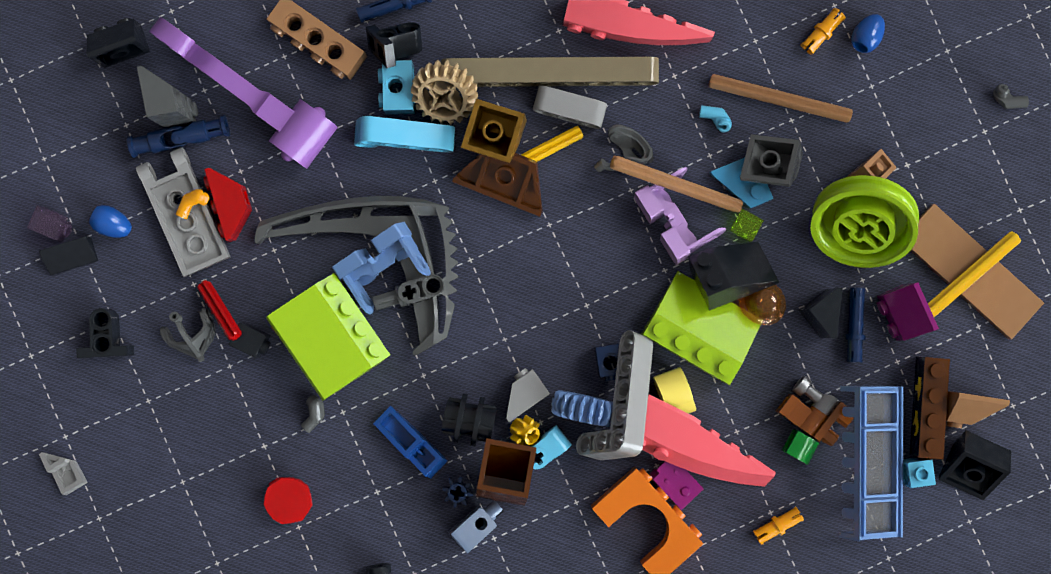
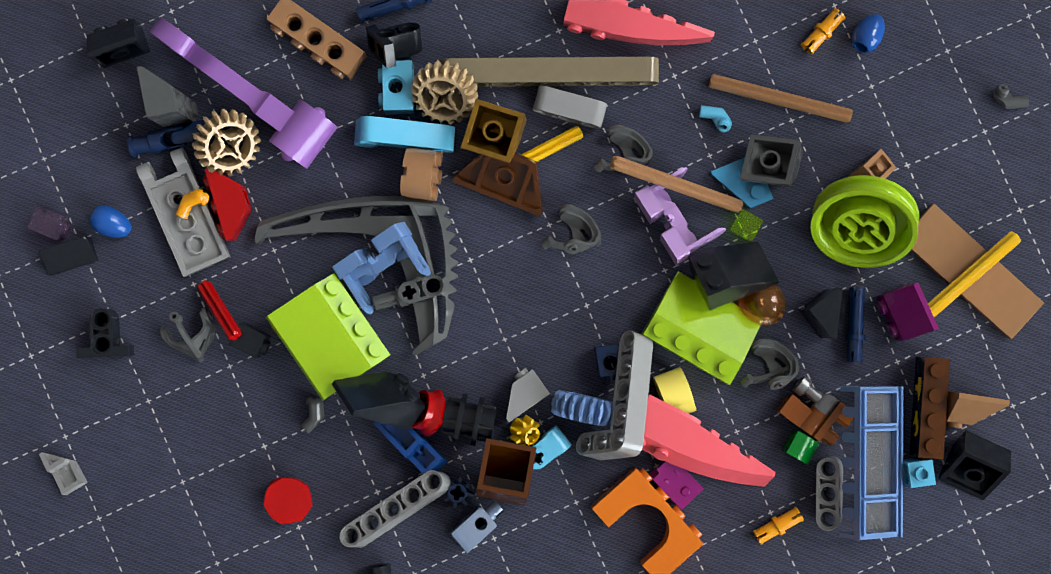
none -> tan gear [192,109,261,176]
none -> black slope [332,372,426,430]
none -> light grey beam [340,470,451,548]
none -> medium nougat brick [400,148,443,201]
none -> red hat [411,389,446,436]
none -> dark grey helmet [541,204,601,255]
none -> dark grey helmet [740,339,799,390]
none -> light grey beam [816,456,843,531]

